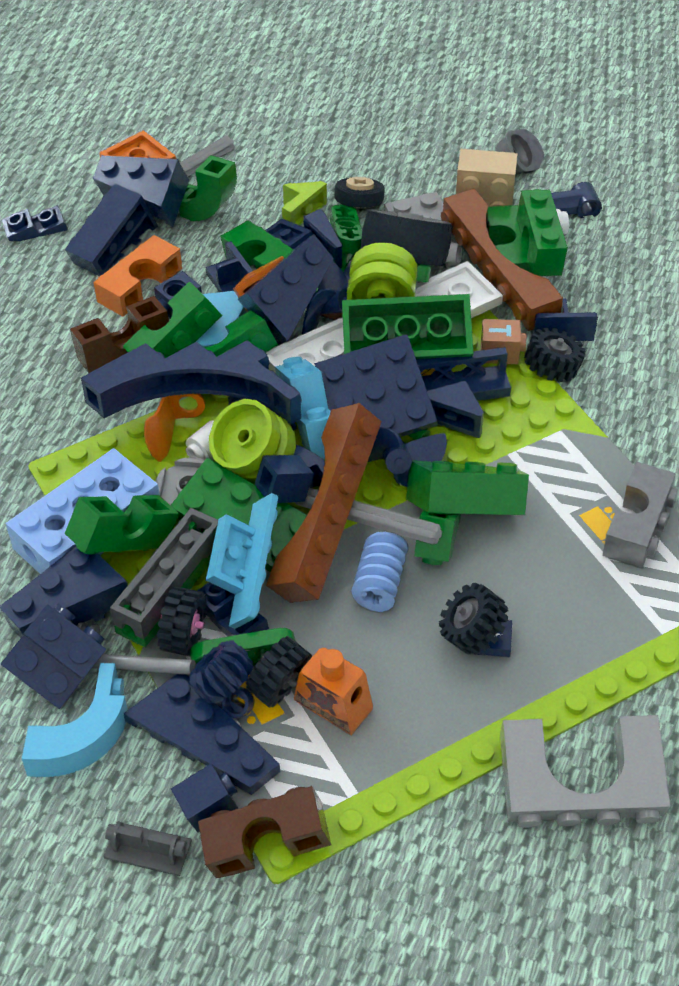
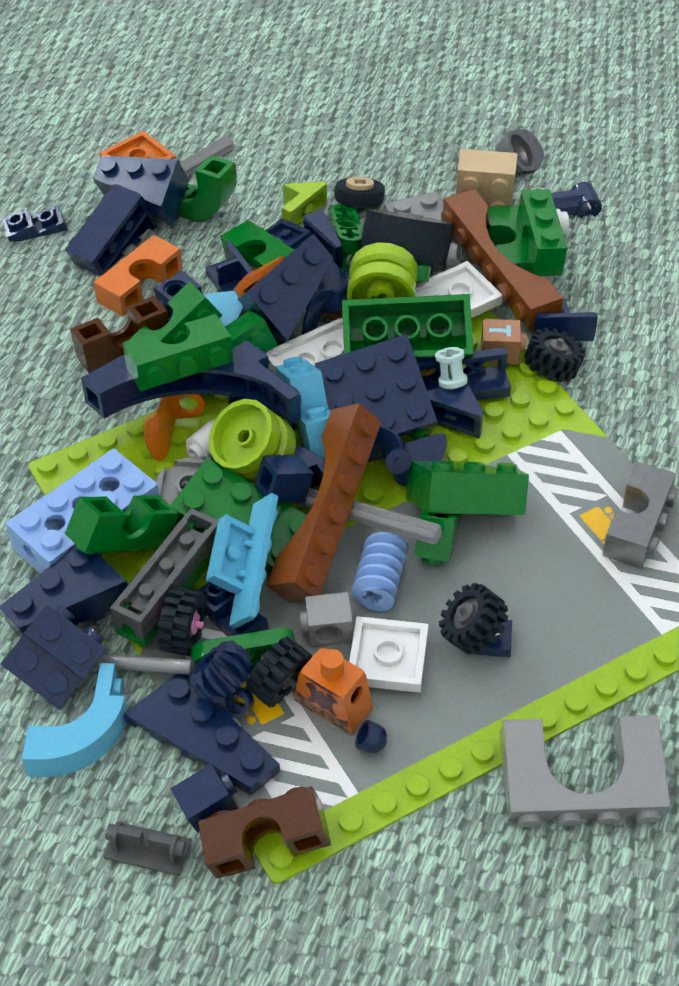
none -> green arch [123,314,233,391]
none -> light grey brick [299,592,353,647]
none -> white plate [349,616,429,693]
none -> dark blue hinge [355,720,387,753]
none -> light aqua bush [435,347,468,389]

